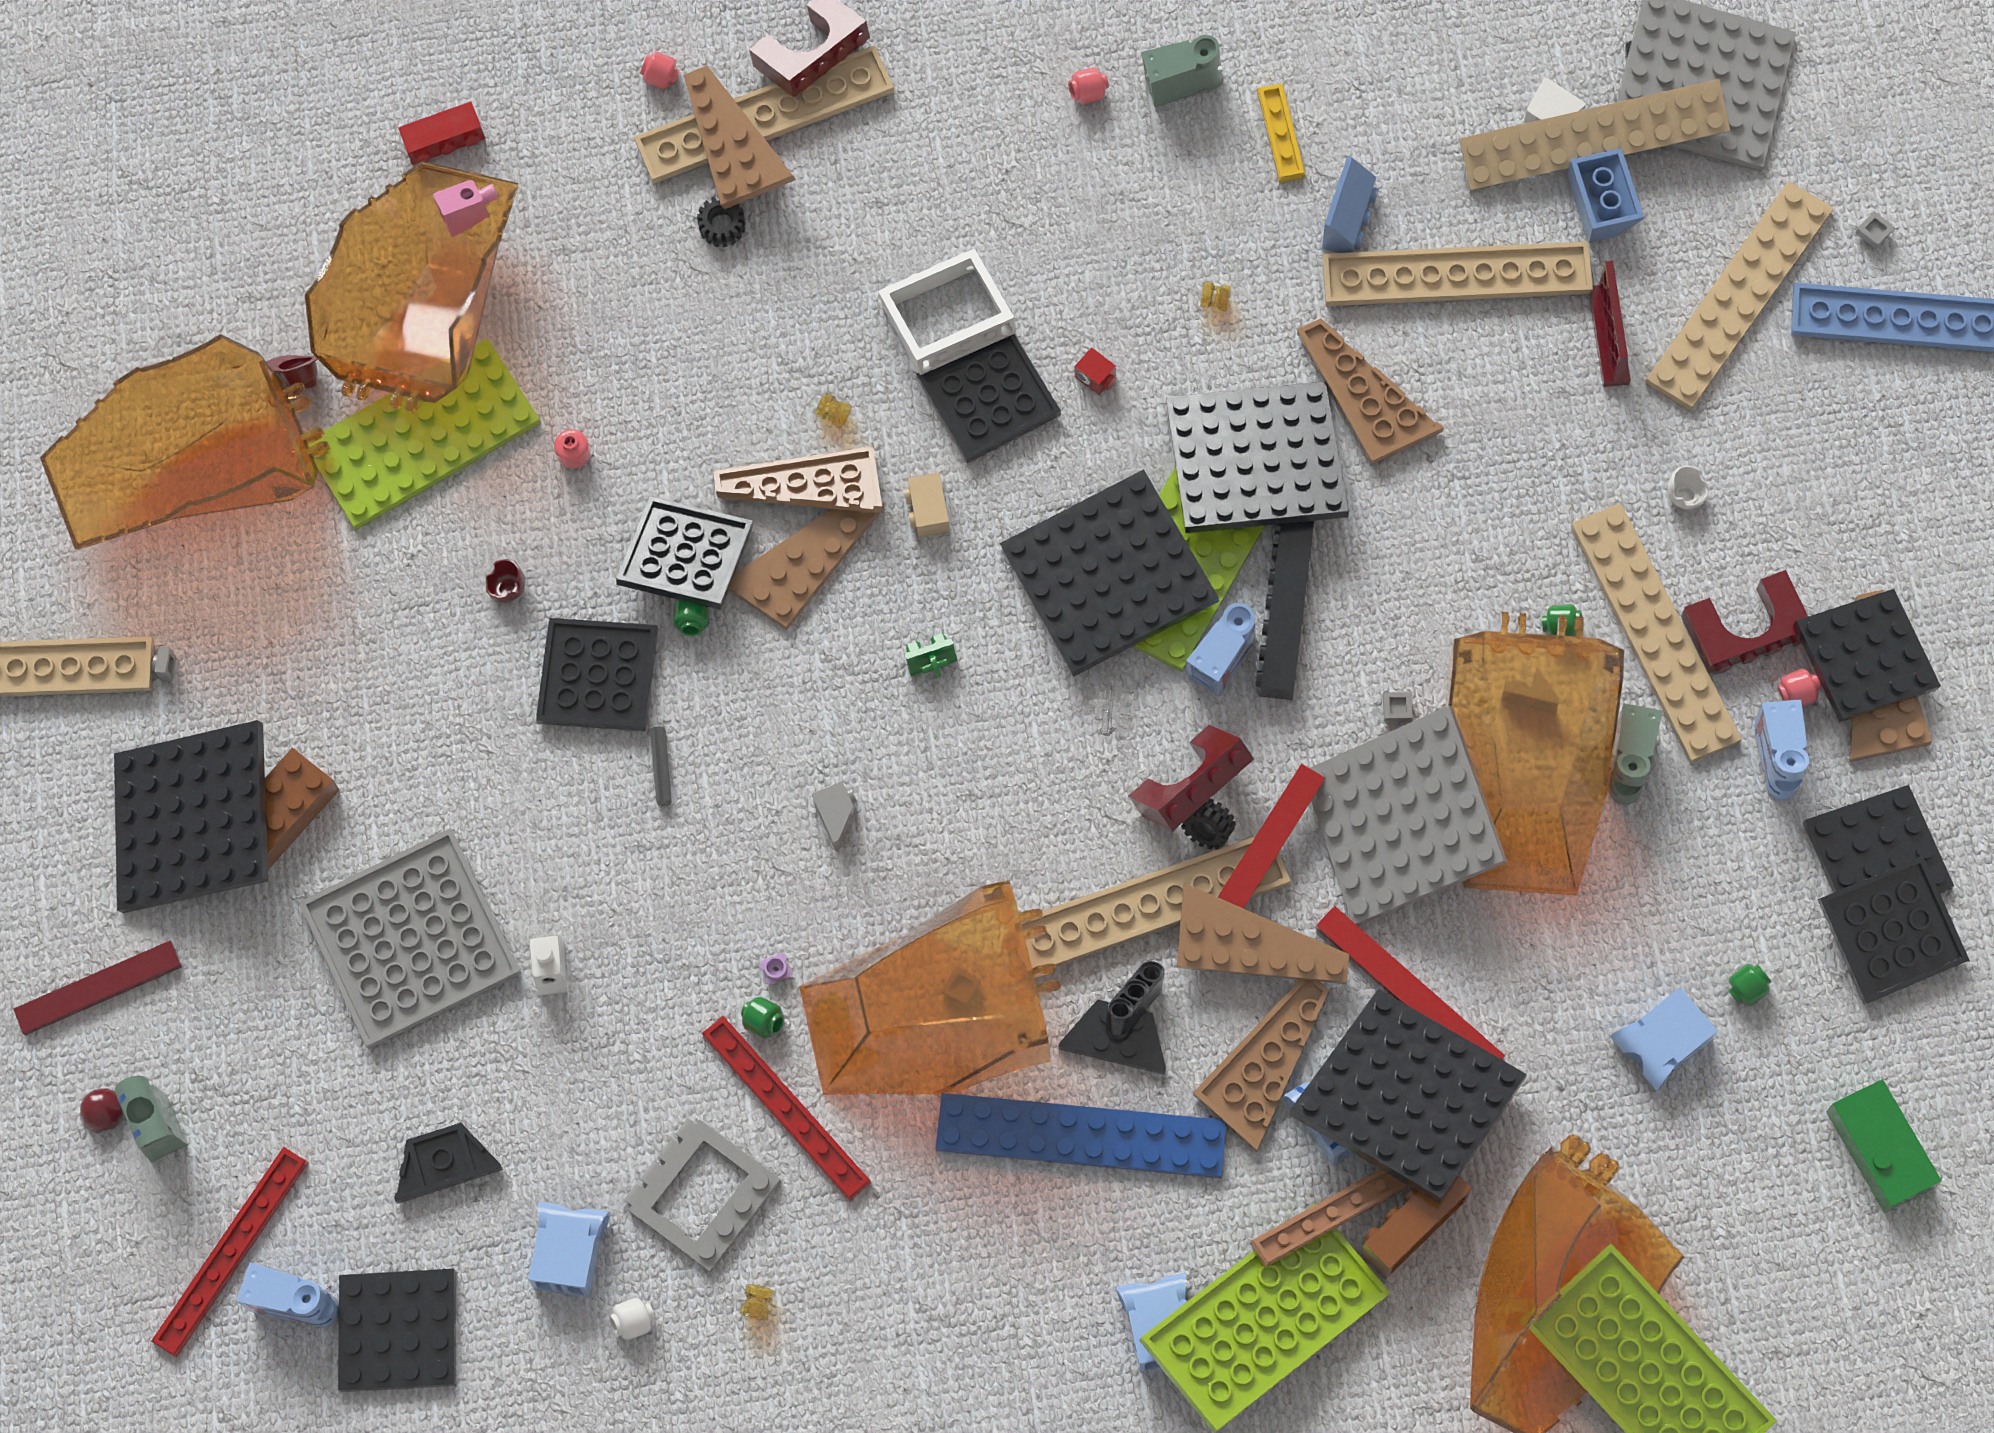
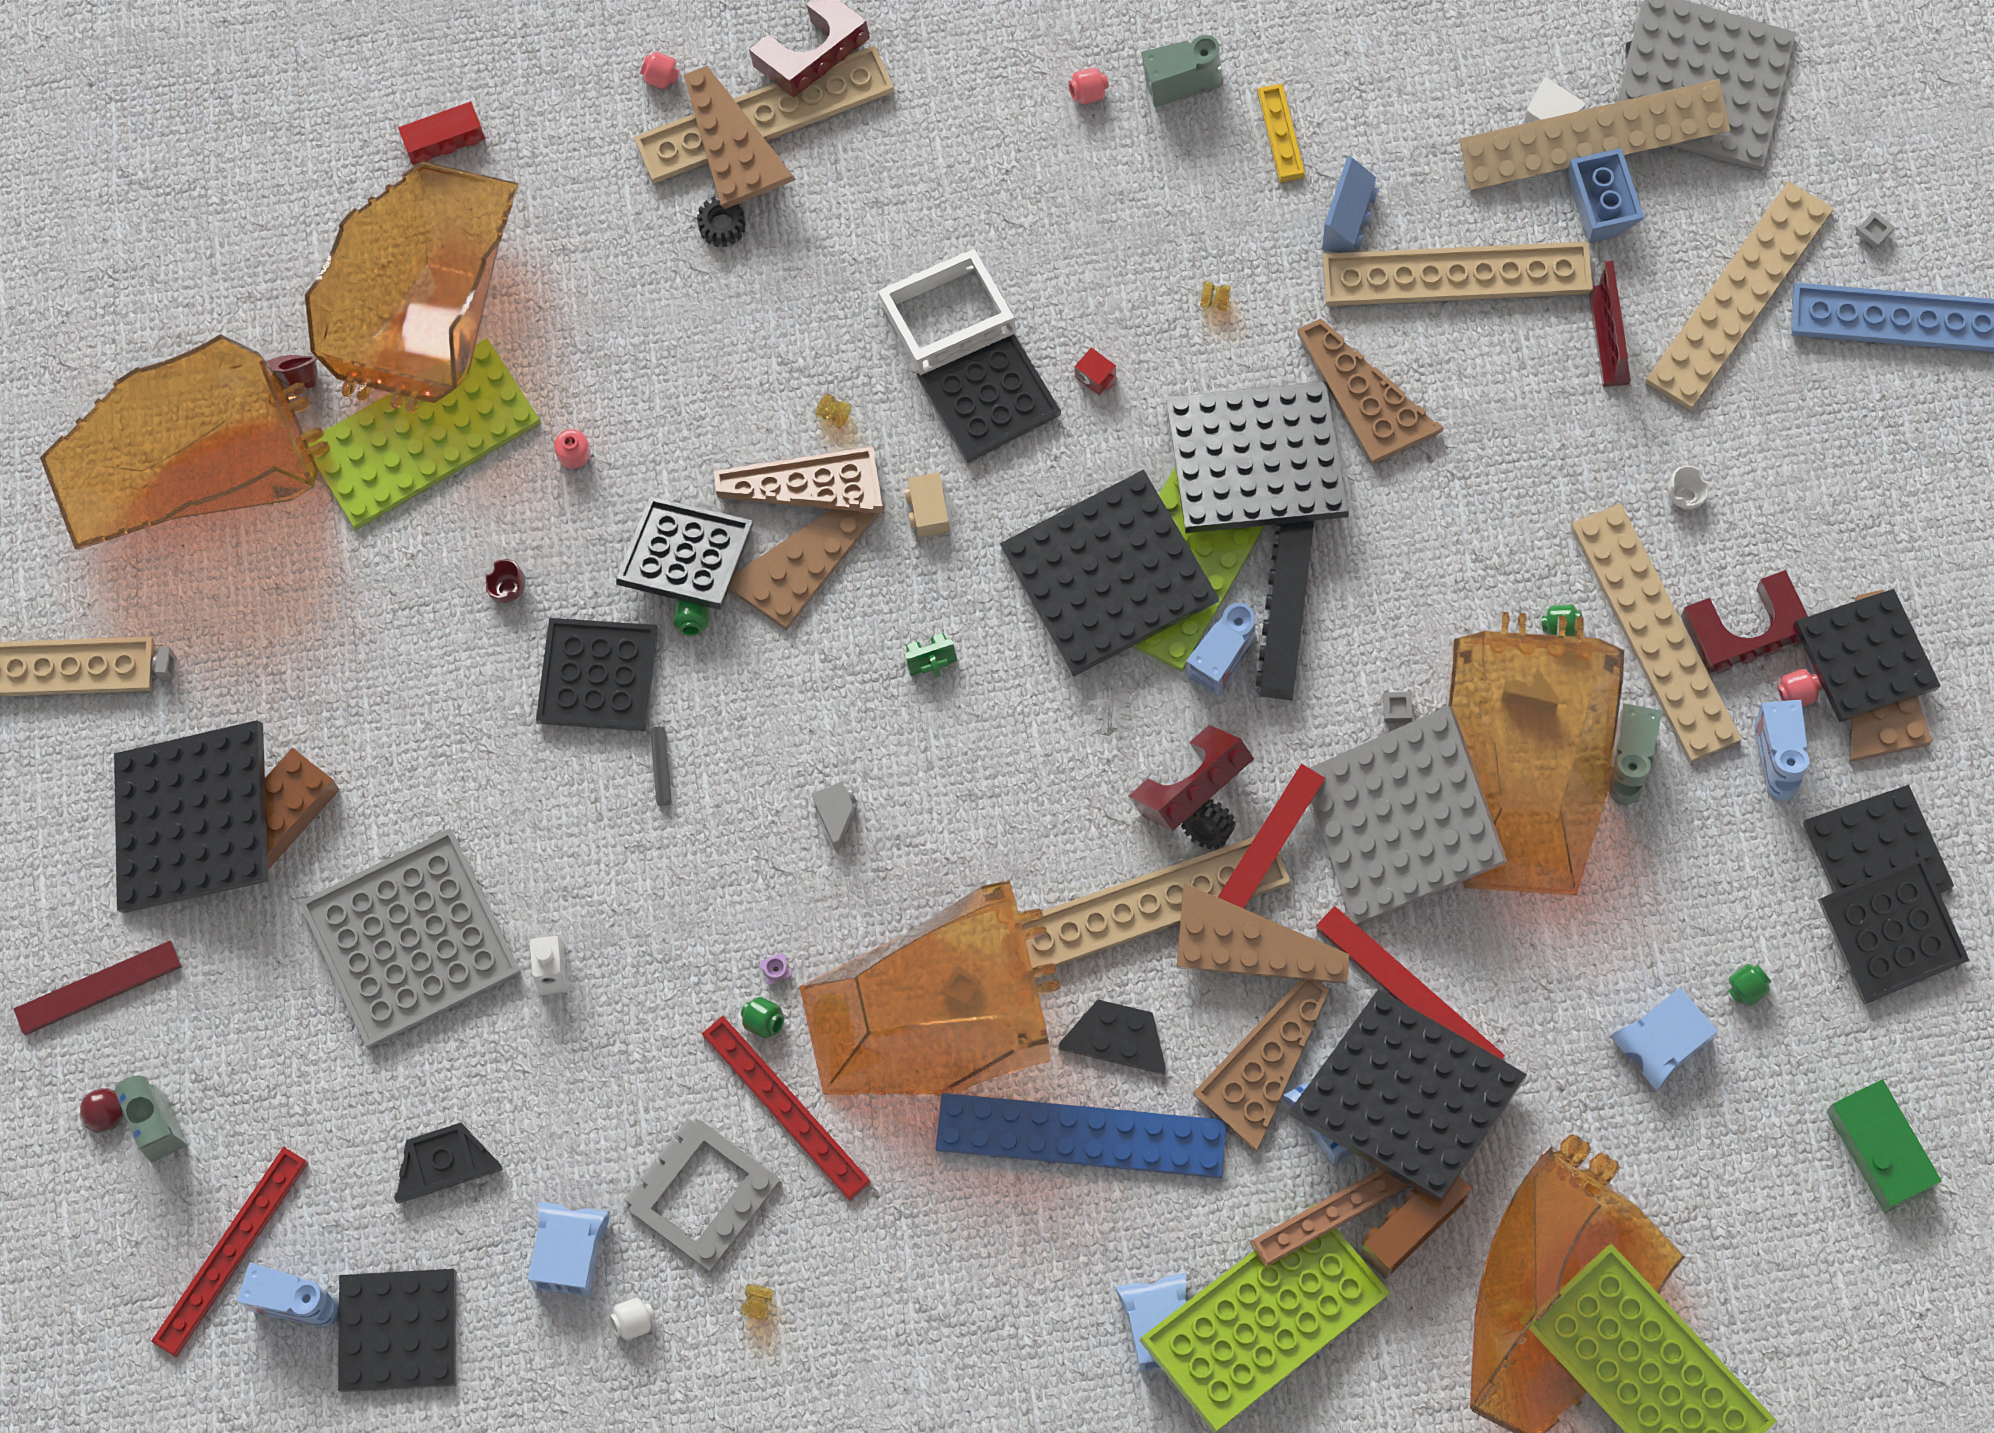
bright pink torso [433,180,499,237] -> none
black beam [1105,961,1165,1035] -> none

